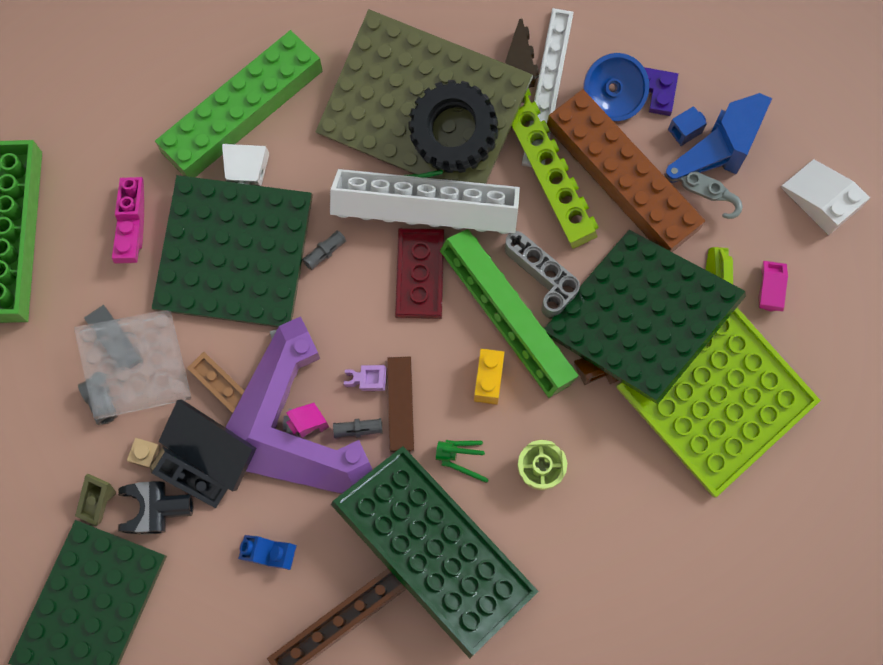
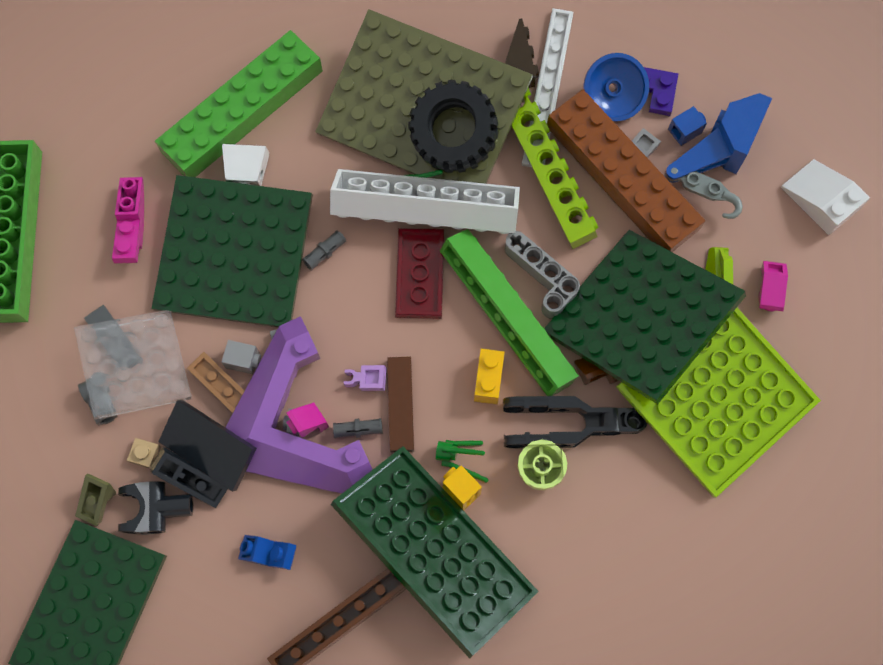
none -> light grey brick [222,340,261,374]
none -> yellow brick [443,465,482,511]
none -> black piece [503,396,647,448]
none -> light grey plate [632,128,661,158]

